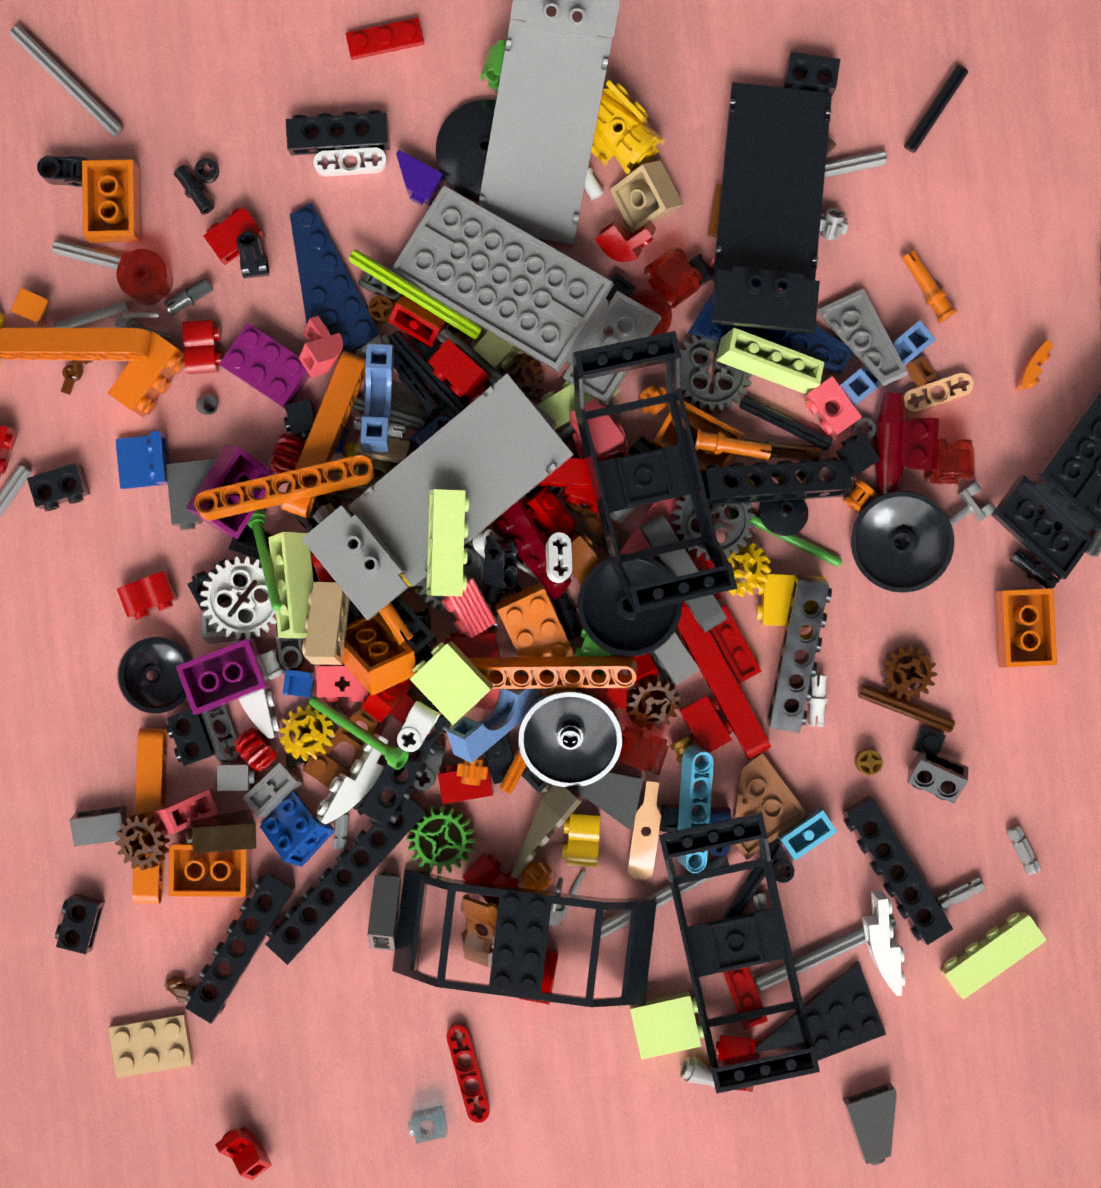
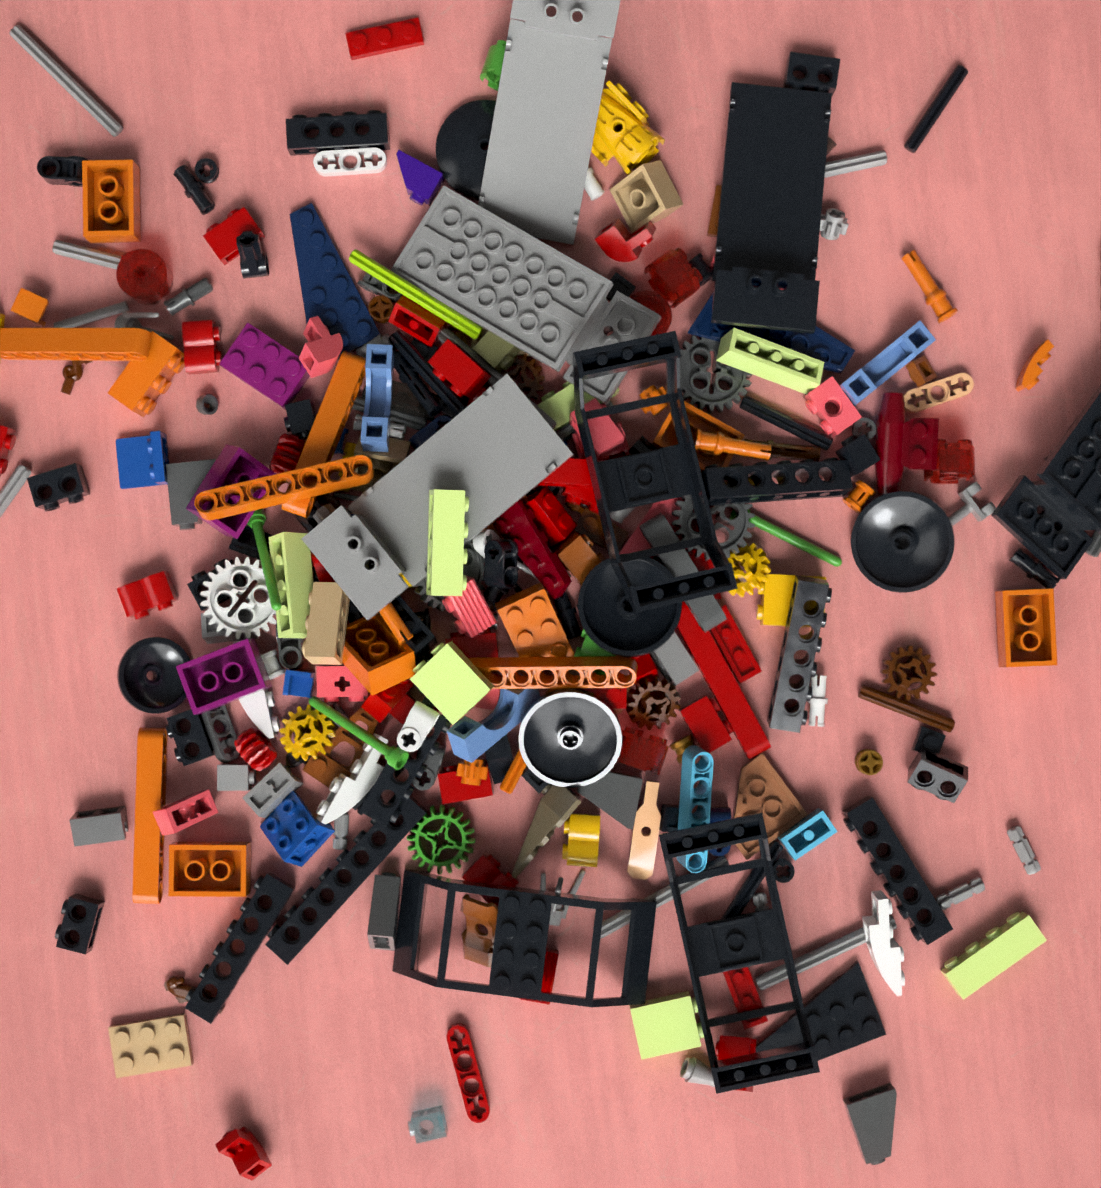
reddish brown gear [115,813,170,871] -> none
dark brown slope [186,810,256,853] -> none
orange gear [521,861,553,890] -> none
white beam [546,532,572,583] -> none
black dish [759,499,808,537] -> none
light grey wing [817,288,907,386] -> none

